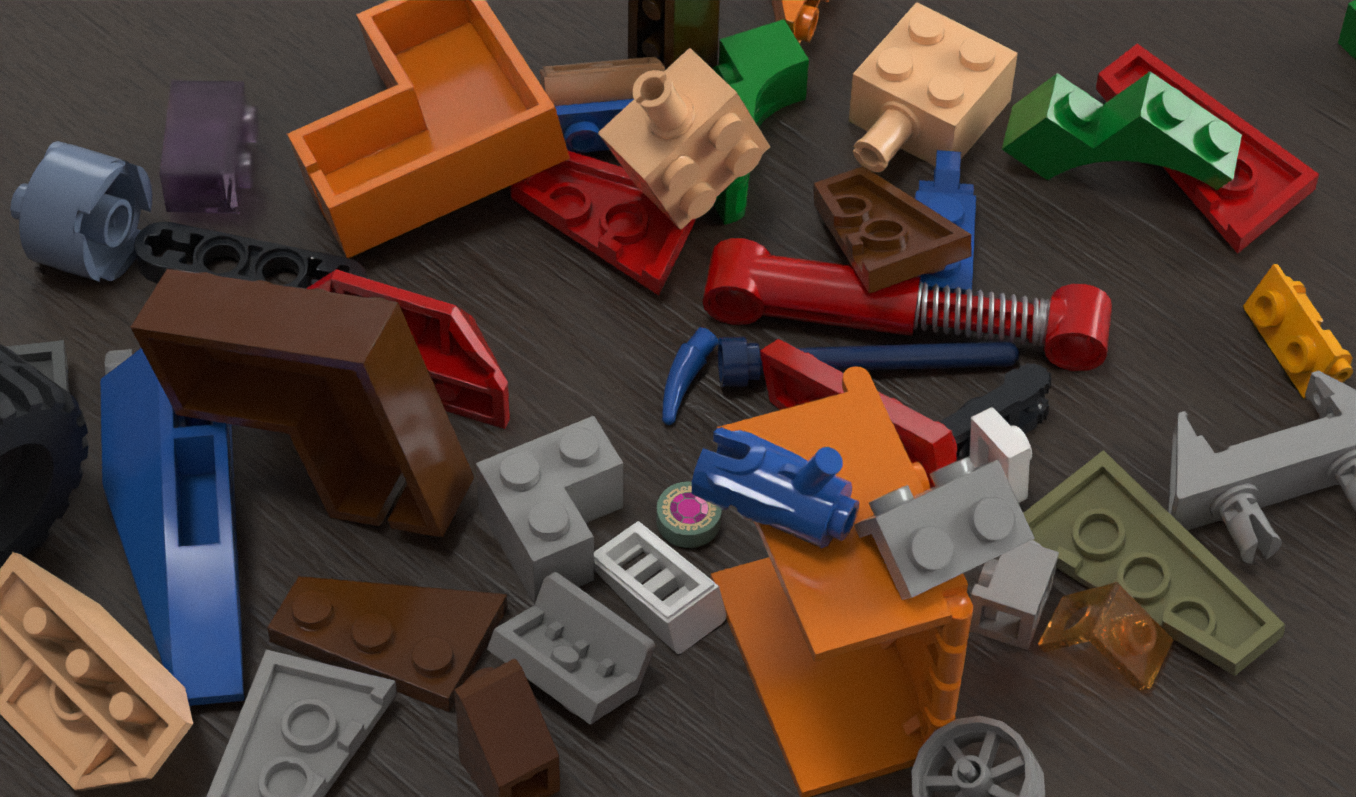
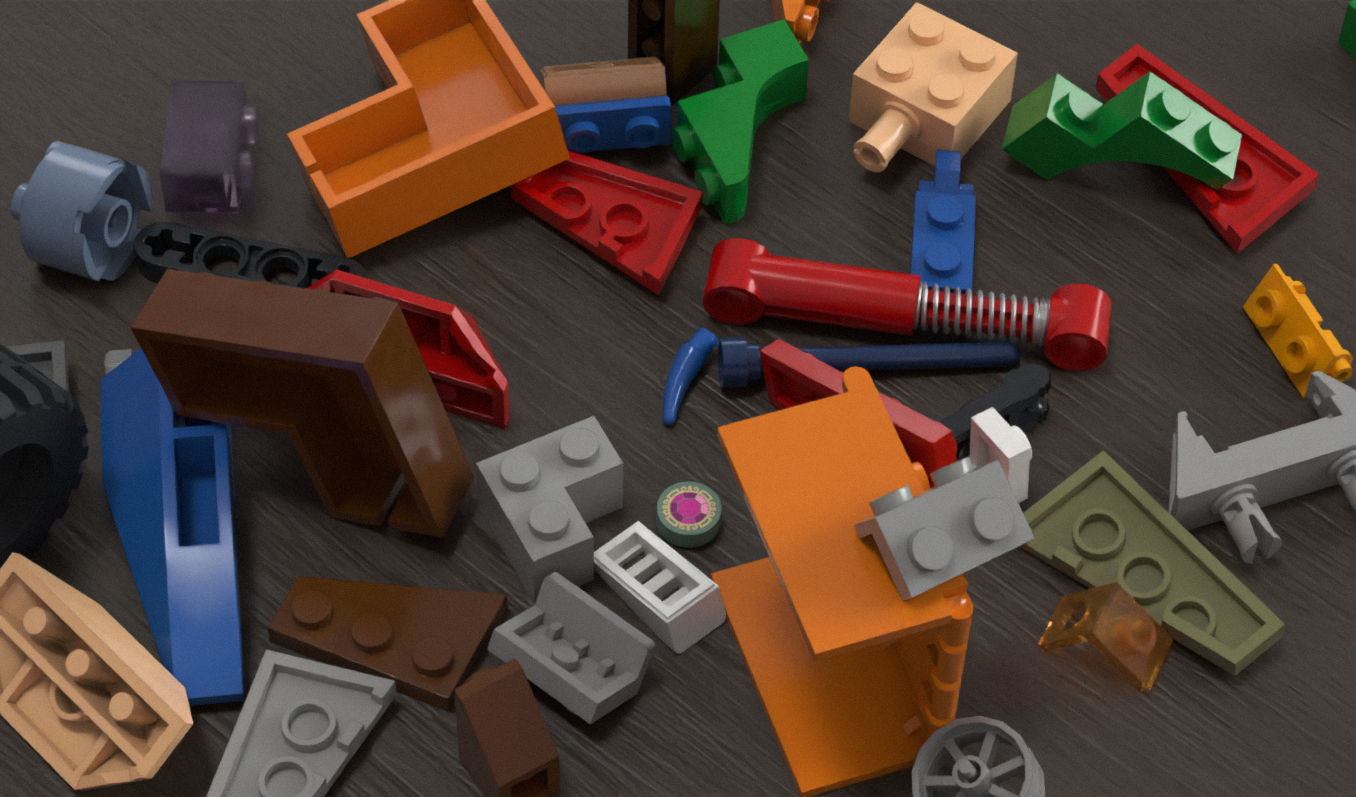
light nougat brick [598,48,770,230] -> none
blue piece [692,427,859,548] -> none
reddish brown wing [813,166,972,294] -> none
light grey brick [970,540,1059,650] -> none

